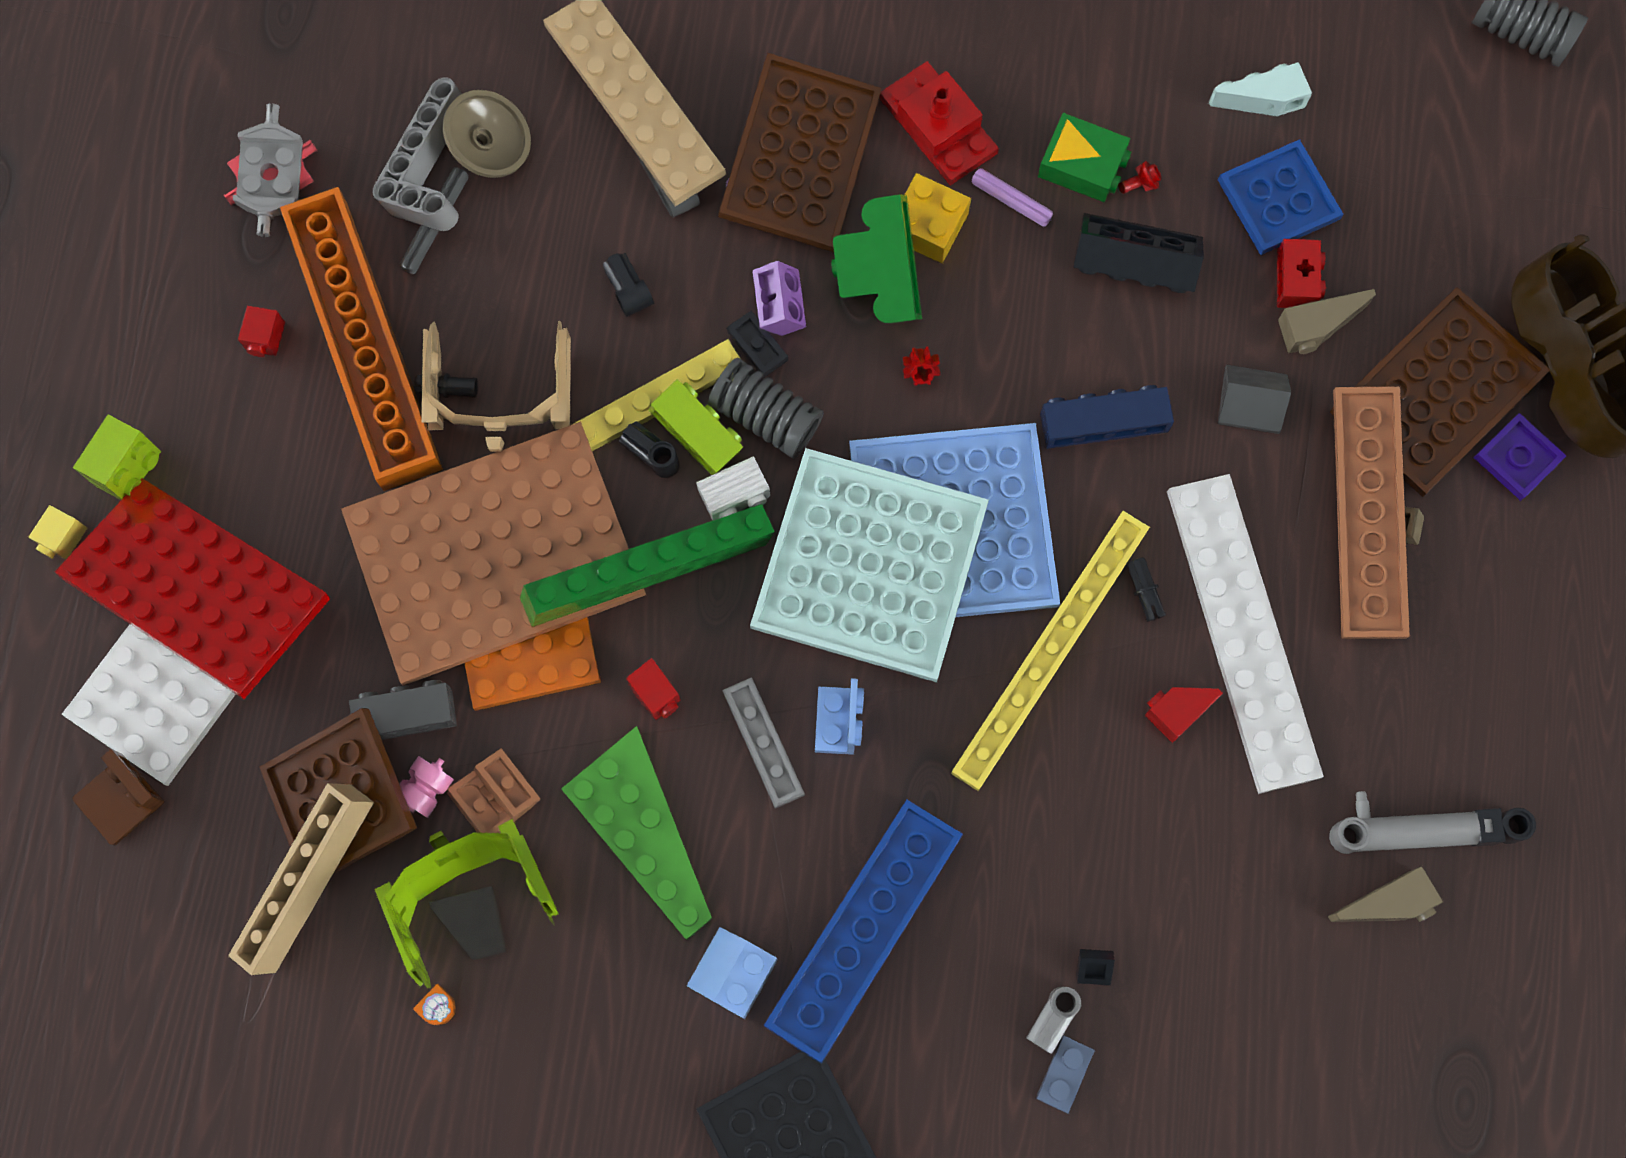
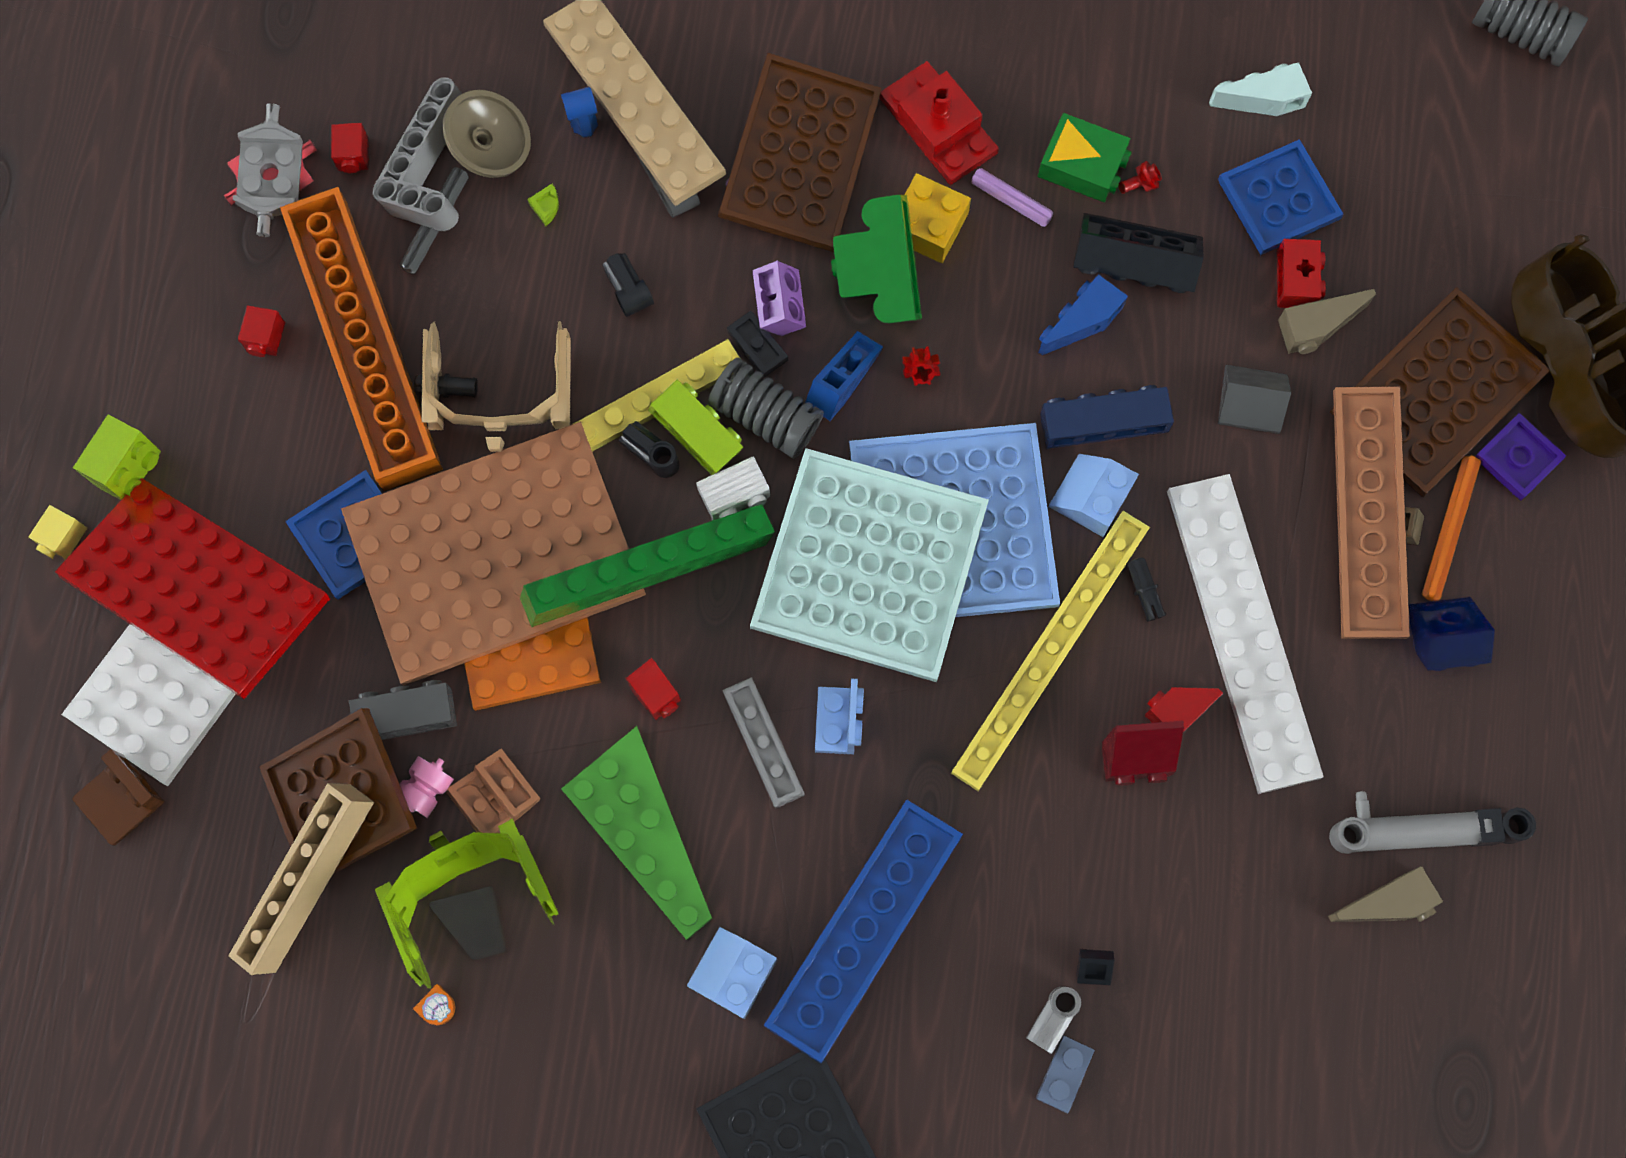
none -> blue plate [285,470,382,600]
none -> red brick [331,123,368,173]
none -> lime tile [527,183,559,226]
none -> blue piece [561,87,598,138]
none -> blue slope [805,331,883,421]
none -> blue slope [1039,274,1128,355]
none -> light blue slope [1048,454,1139,537]
none -> dark red slope [1102,721,1184,786]
none -> clear blue slope [1408,597,1495,671]
none -> orange axle [1421,455,1481,601]

